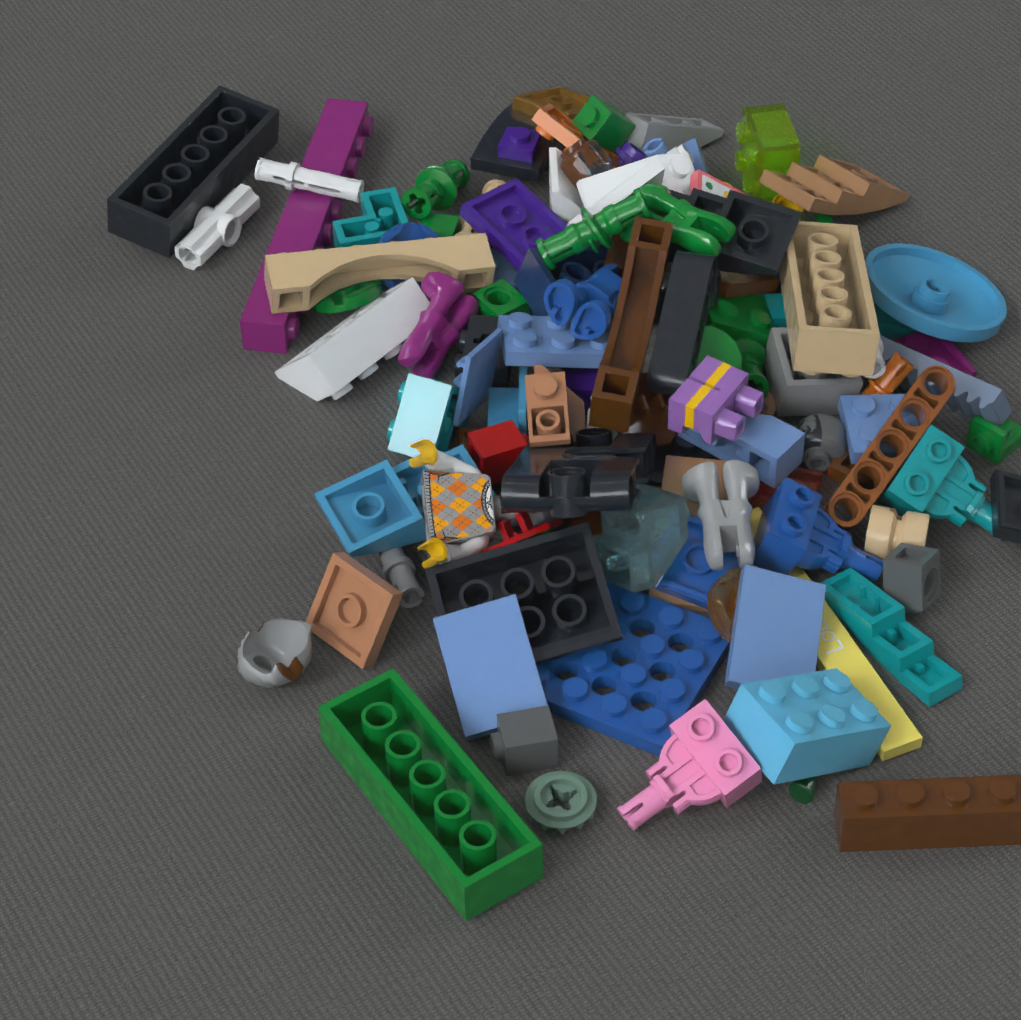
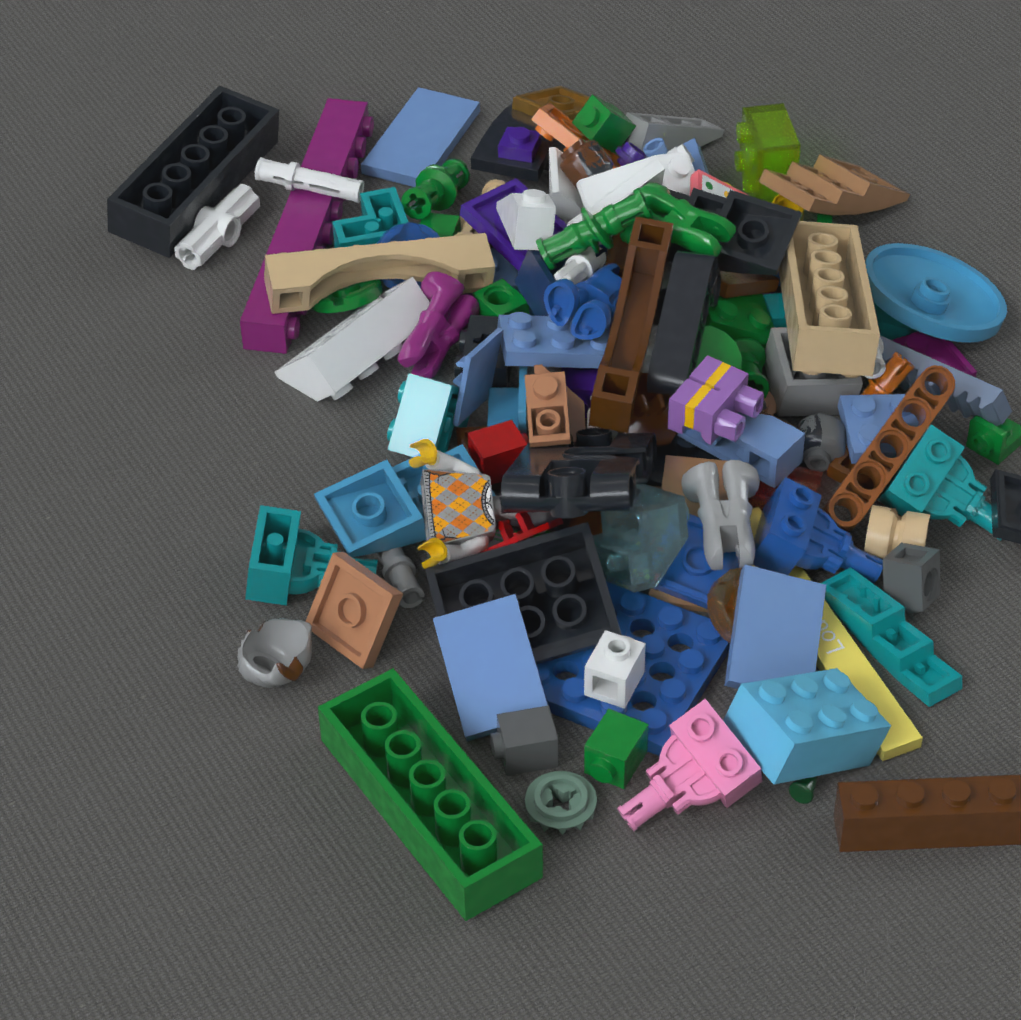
none -> teal brick [245,505,378,606]
none -> medium blue tile [361,87,480,187]
none -> white slope [496,189,556,250]
none -> white axle [554,246,606,285]
none -> white brick [584,630,646,709]
none -> green brick [584,708,649,789]

